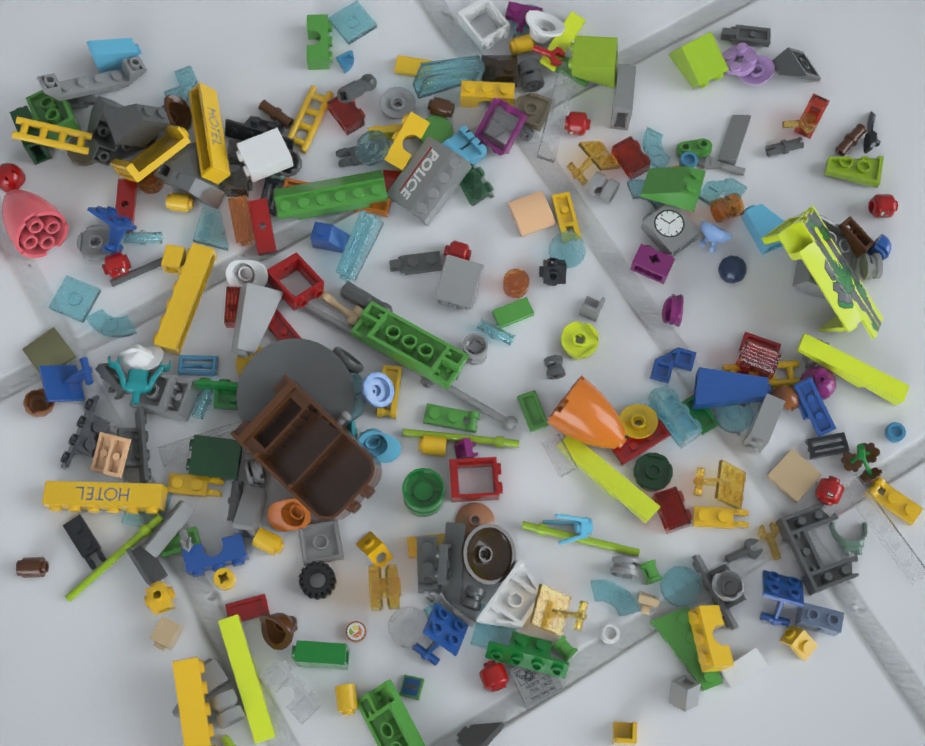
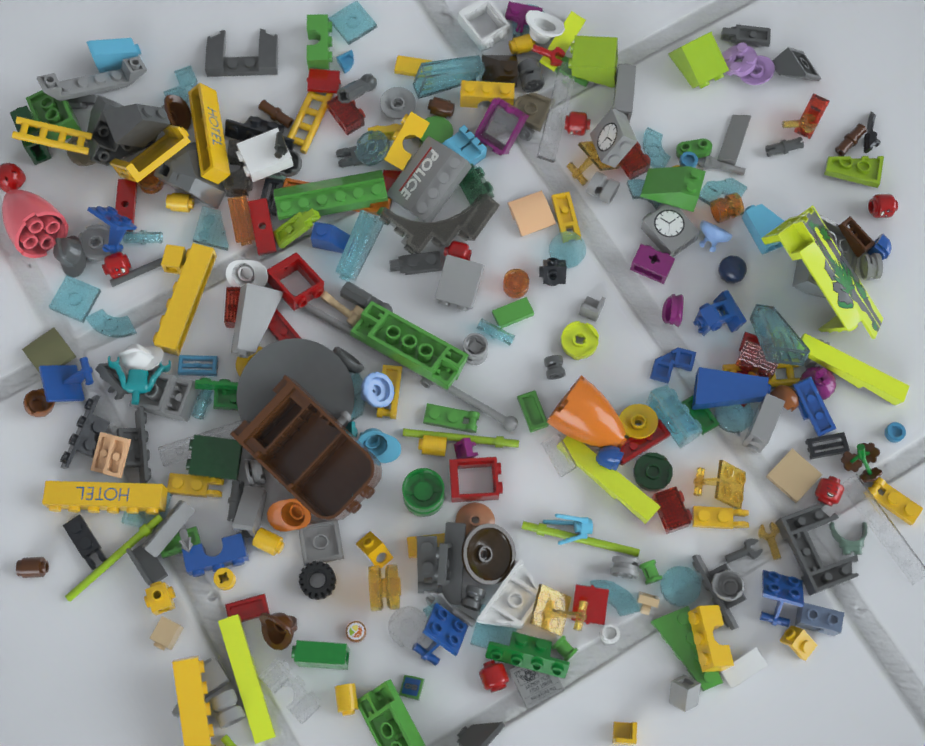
none -> dark grey piece [53,236,86,278]
none -> dark grey wedge [205,29,278,77]
none -> lime hinge [273,208,321,249]
none -> pearl dark grey bar [274,132,288,159]
none -> red piece [306,68,341,94]
none -> clear smoke arch [376,194,500,254]
none -> red piece [571,584,609,625]
none -> light grey brick [590,108,637,168]
none -> blue piece [596,446,624,471]
none -> blue tile [693,290,747,336]
none -> clear light blue slope [750,304,810,366]

